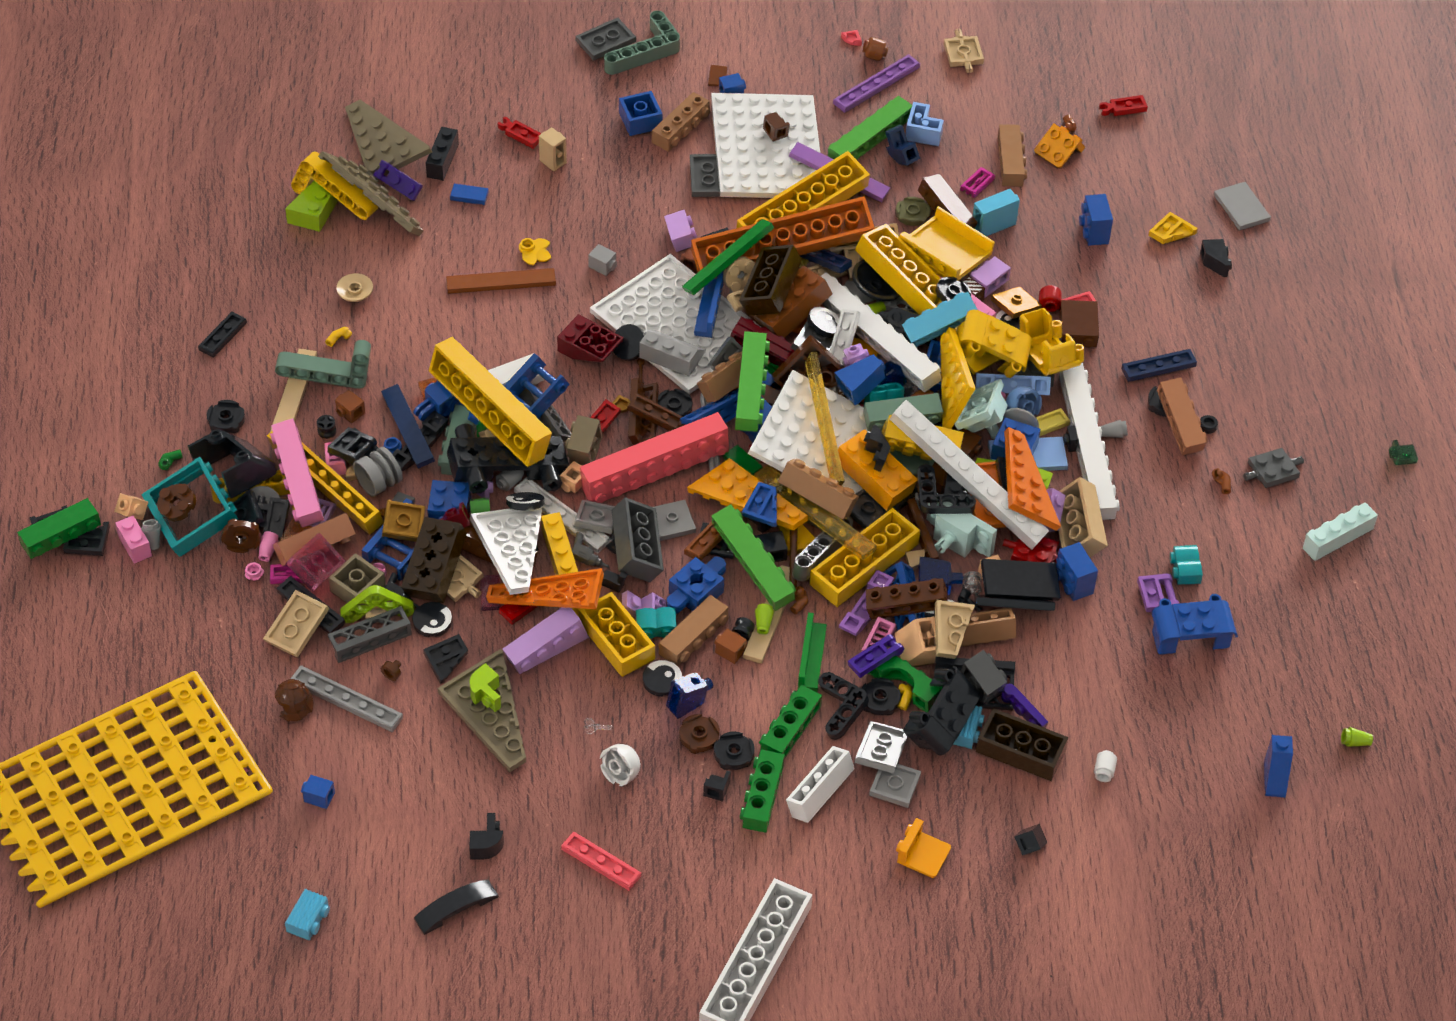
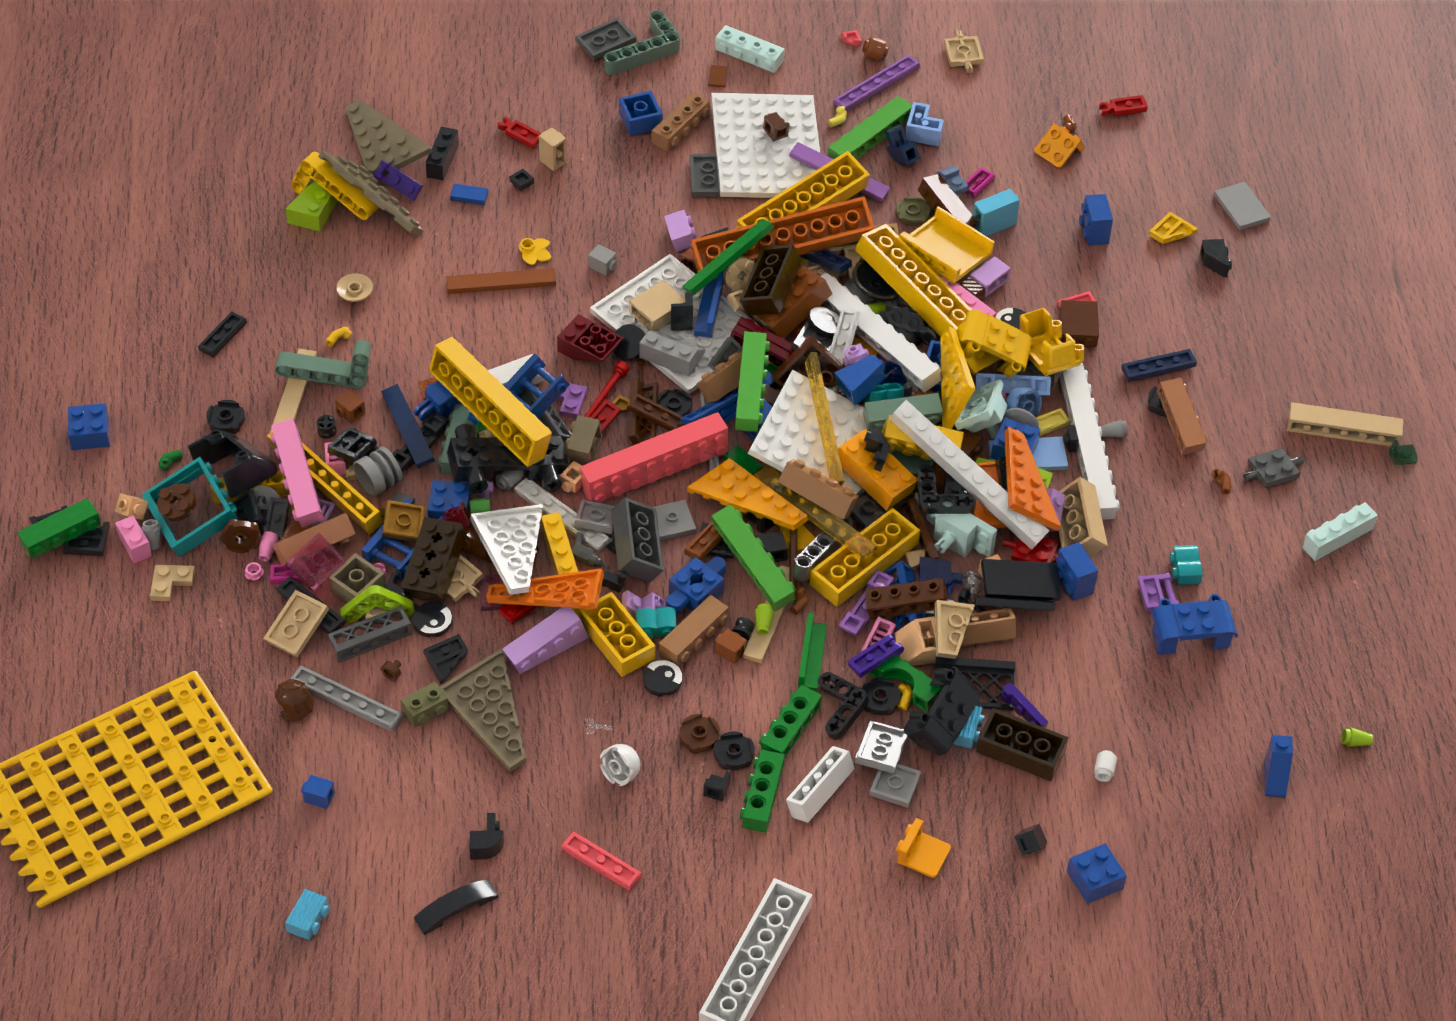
blue plate [383,437,402,453] -> none
lime brick [470,663,501,712] -> none
black tile [506,492,544,511] -> none
clear blue torso [666,673,713,719] -> none
blue brick [719,73,746,94] -> none
blue wing [742,482,777,527] -> none
medium azure brick [902,292,978,347] -> none
black tile [935,277,972,302] -> none
dark grey brick [961,650,1007,705] -> none
plate [991,287,1042,319] -> none
medium nougat brick [998,124,1027,187] -> none
red head [1038,285,1062,312] -> none
black tile [1200,415,1218,434] -> none
none -> blue brick [68,403,110,450]
none -> tan plate [150,565,195,601]
none -> olive brick [400,682,449,728]
none -> black plate [509,169,534,191]
none -> medium lavender plate [549,383,588,419]
none -> red piece [584,361,630,418]
none -> tan brick [629,280,685,331]
none -> black panel [671,292,693,331]
none -> light aqua brick [715,25,785,73]
none -> light yellow arm [828,106,847,128]
none -> sand blue brick [935,165,969,195]
none -> blue brick [1067,843,1127,904]
none -> tan brick [1287,402,1403,448]

